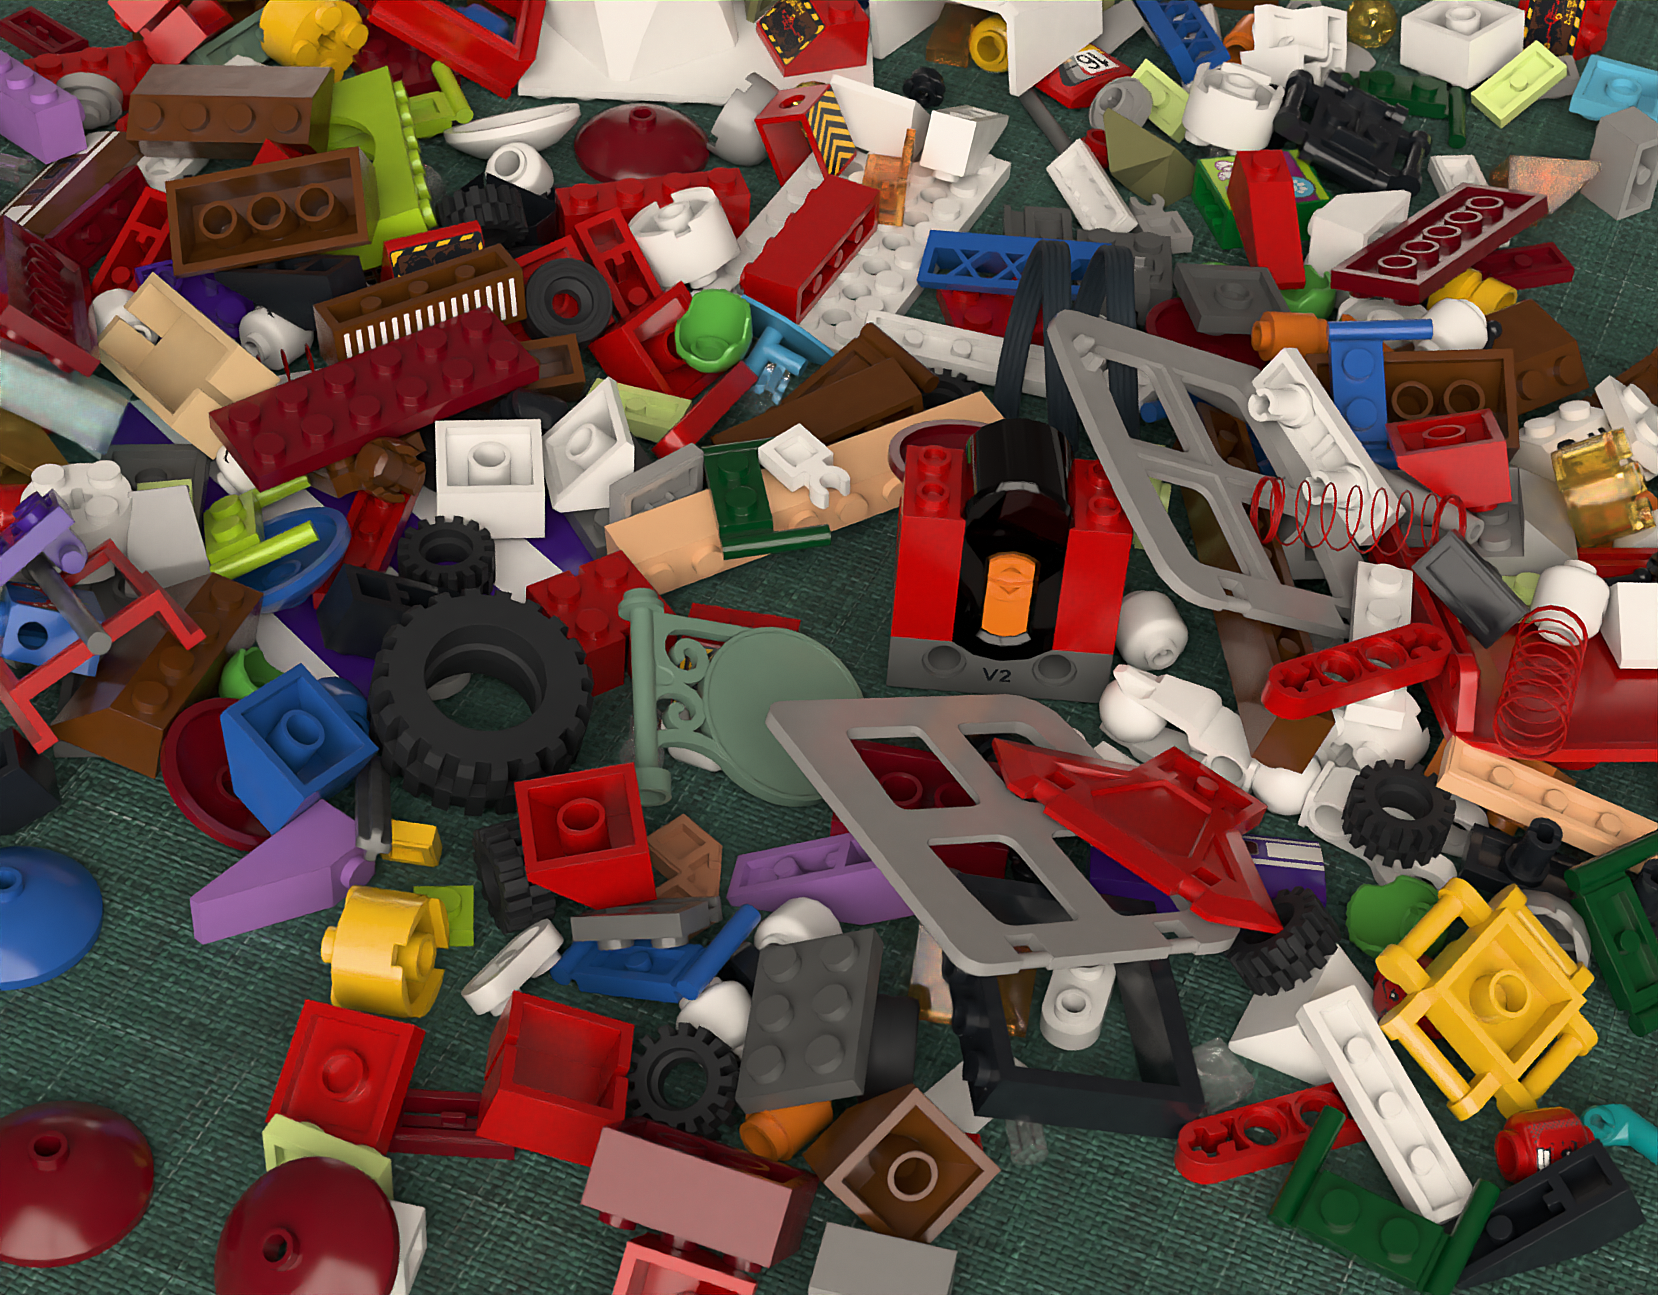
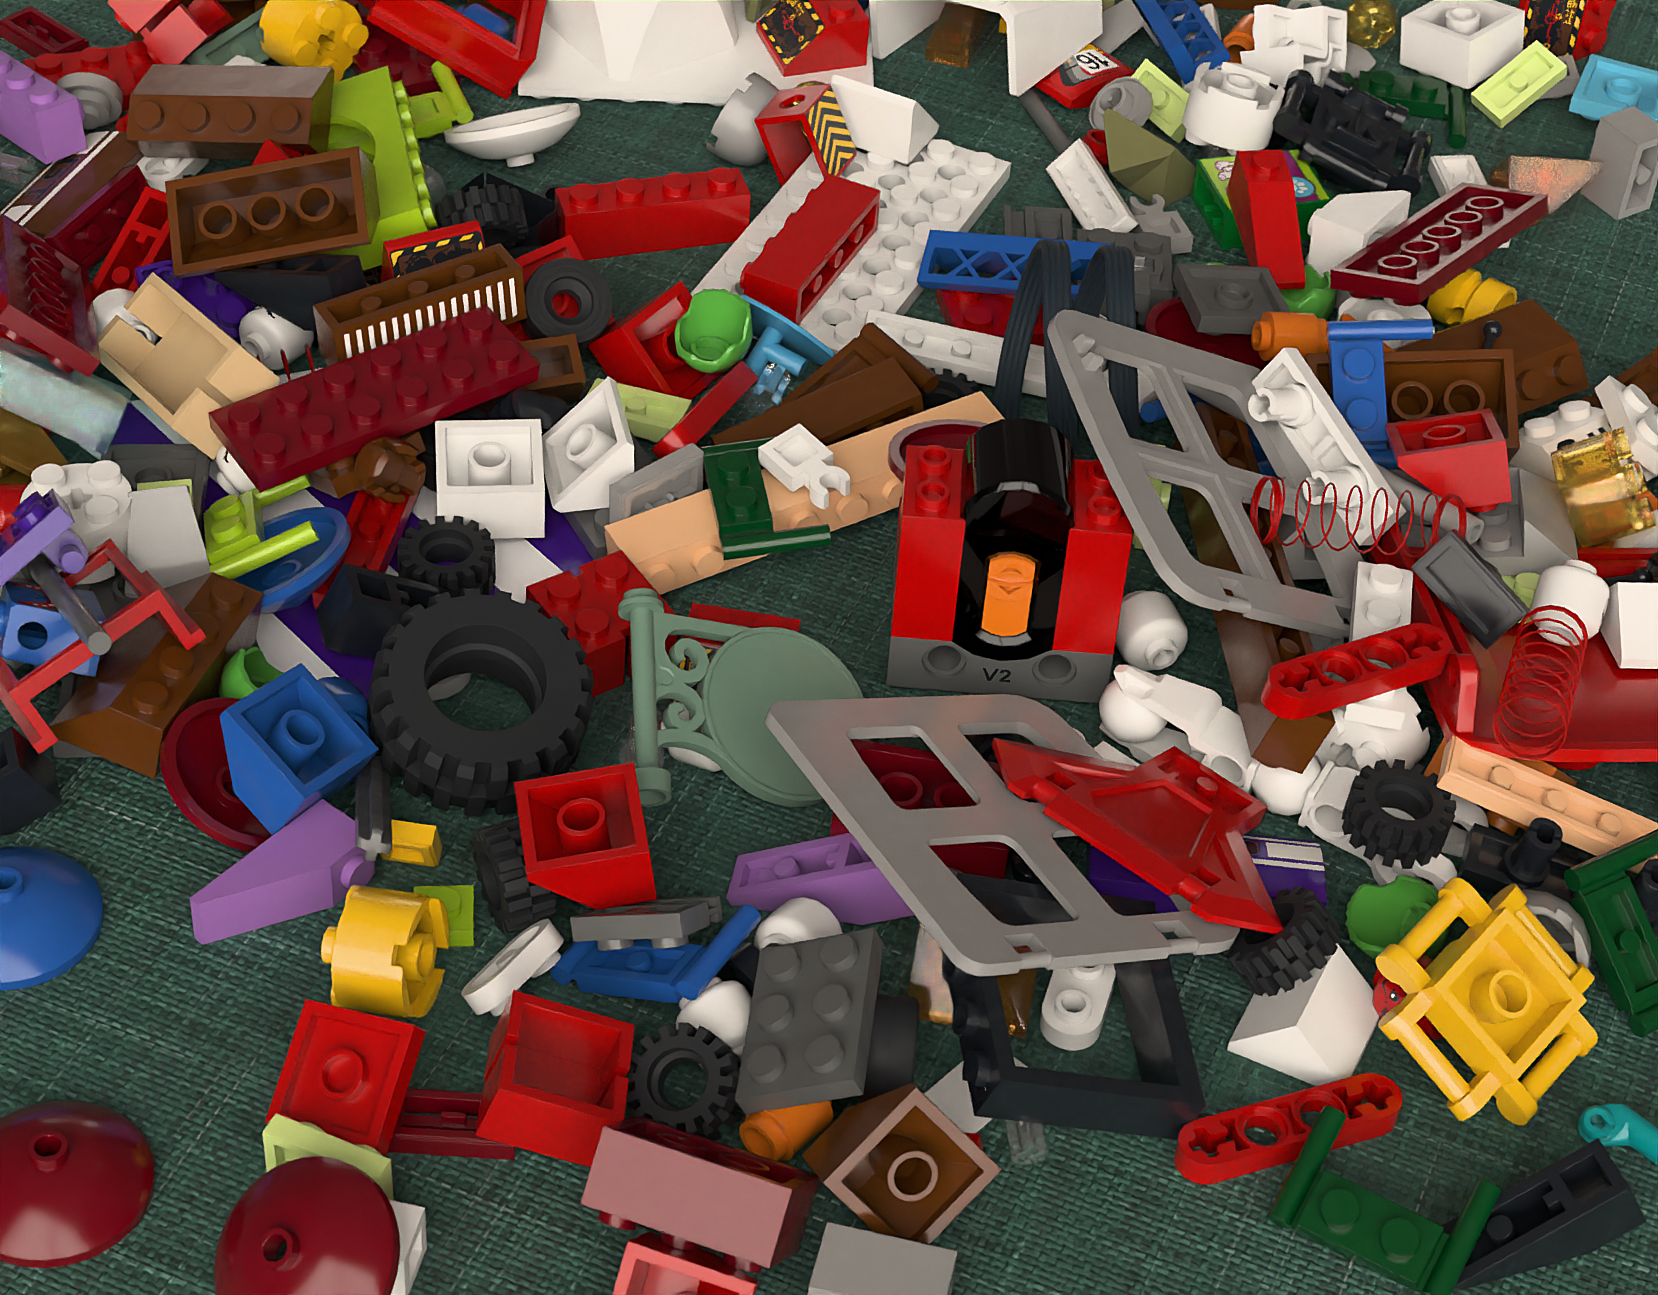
white head [485,142,554,196] -> none
dark red dish [574,103,710,183] -> none
red slope [574,206,662,321] -> none
white brick [628,187,741,291] -> none
nougat tile [647,813,722,940] -> none
clear orange panel [862,128,916,227] -> none
black plate [903,67,946,108] -> none
white slope [920,105,1009,182] -> none
yellow head [969,14,1009,74] -> none
clear plate [1192,1037,1255,1118] -> none
white plate [1295,985,1473,1226] -> none
white head [1412,298,1488,351] -> none
dark red tile [1471,242,1575,290] -> none
red head [1495,1106,1595,1184] -> none

